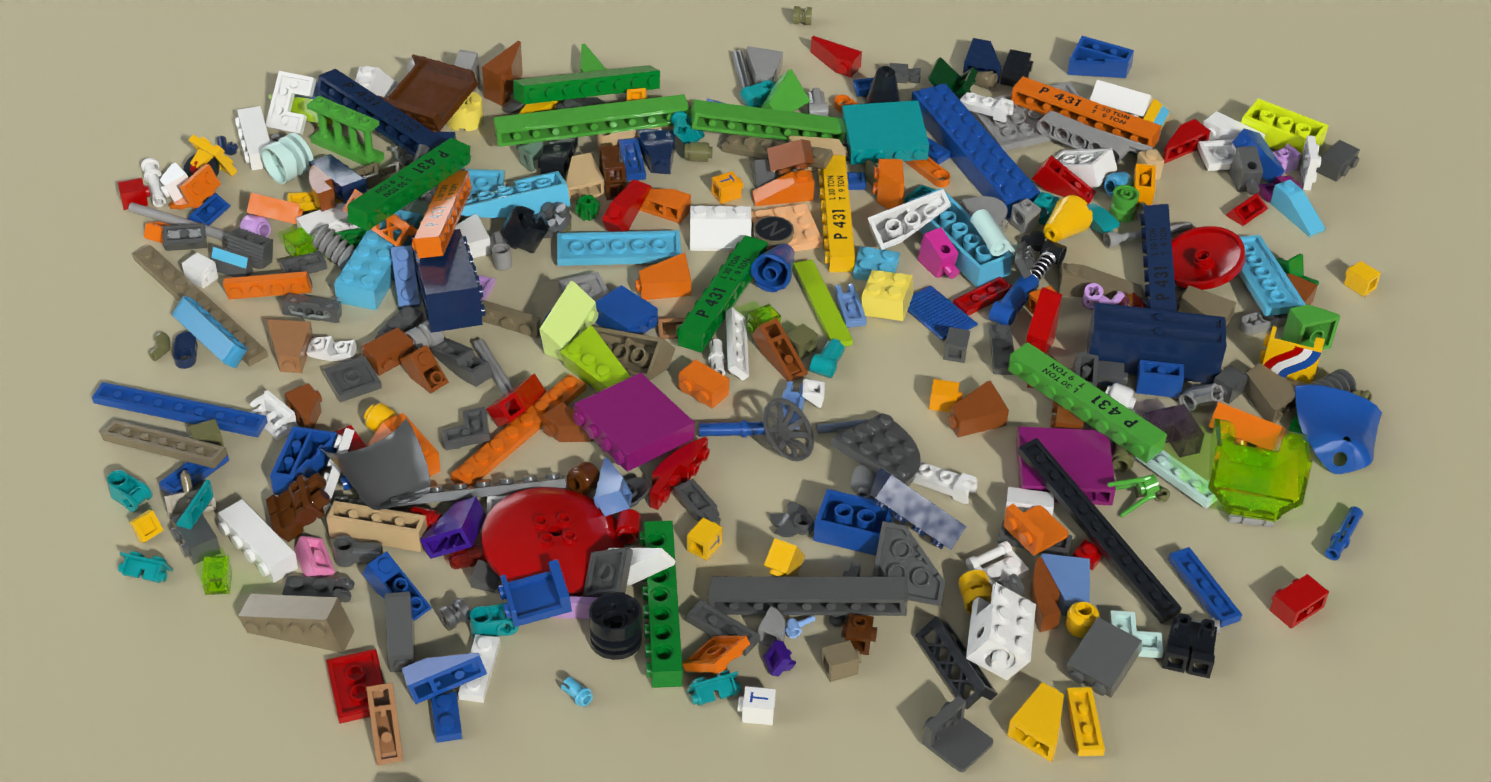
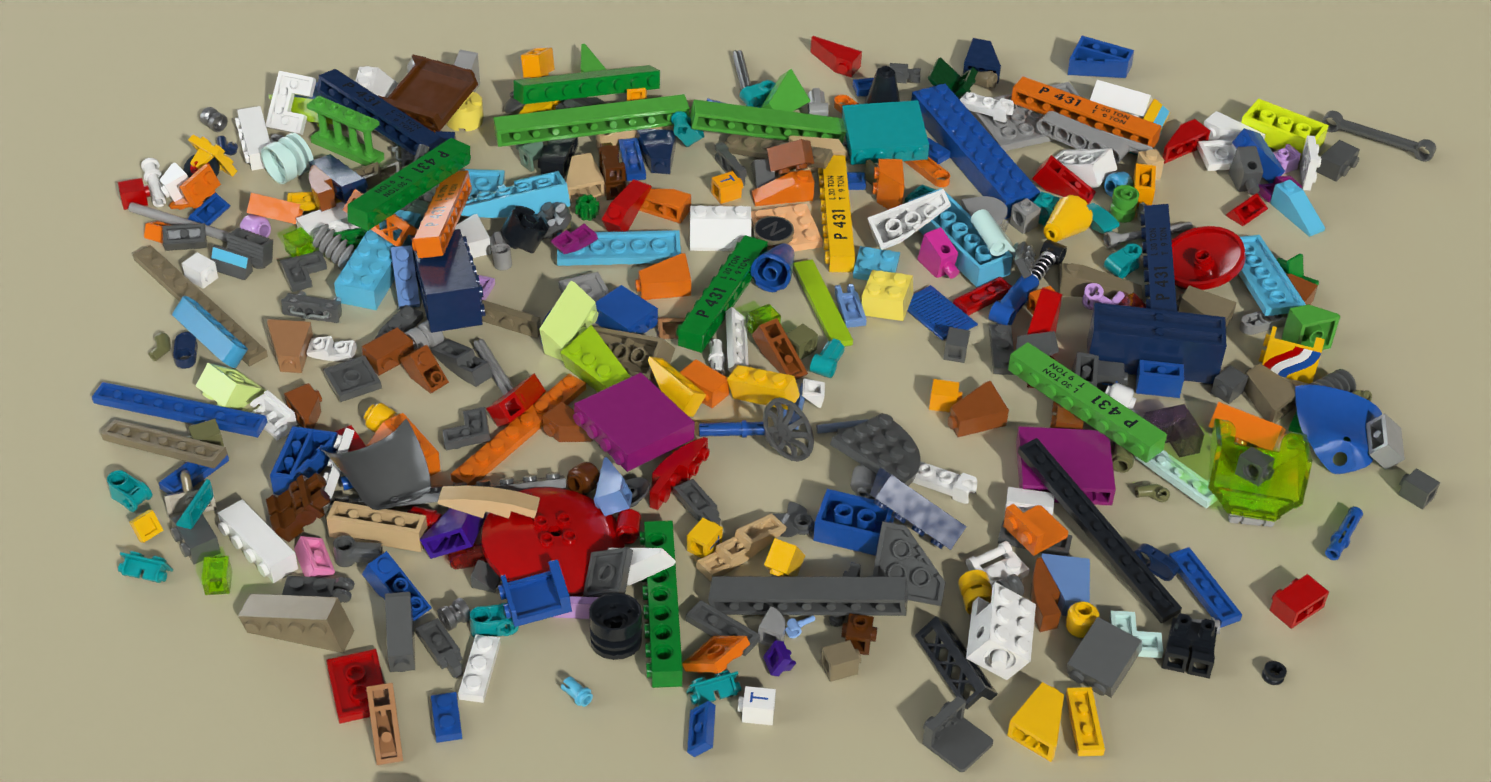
orange plate [223,271,312,300] -> none
blue slope [401,653,487,704] -> none
dark orange slope [482,41,523,106] -> none
olive brick [685,142,713,162] -> none
light grey slope [746,46,783,87] -> none
olive wheel [793,6,812,25] -> none
black brick [1000,49,1034,87] -> none
black tile [1021,231,1045,251] -> none
red plate [1073,540,1104,570] -> none
bright green plant [1107,474,1160,517] -> none
light grey piece [1179,383,1224,411] -> none
yellow brick [1344,261,1381,297] -> none
none -> yellowish green slope [196,363,266,410]
none -> flat silver wheel [200,107,228,132]
none -> dark grey hinge [415,618,463,678]
none -> tan slope [437,485,540,518]
none -> light orange brick [521,48,555,78]
none -> magenta slope [551,224,598,254]
none -> yellow slope [648,357,706,417]
none -> blue plate [687,701,716,757]
none -> tan slope [696,513,787,582]
none -> dark grey hinge [715,142,747,186]
none -> yellow brick [727,365,800,410]
none -> dark grey slope [1016,331,1059,356]
none -> teal piece [1104,243,1142,279]
none -> dark blue piece [1134,543,1179,581]
none -> dark grey brick [1235,447,1275,486]
none -> black bush [1262,661,1287,685]
none -> dark grey piece [1322,110,1436,162]
none -> light grey brick [1366,413,1405,470]
none -> dark grey brick [1399,468,1440,510]

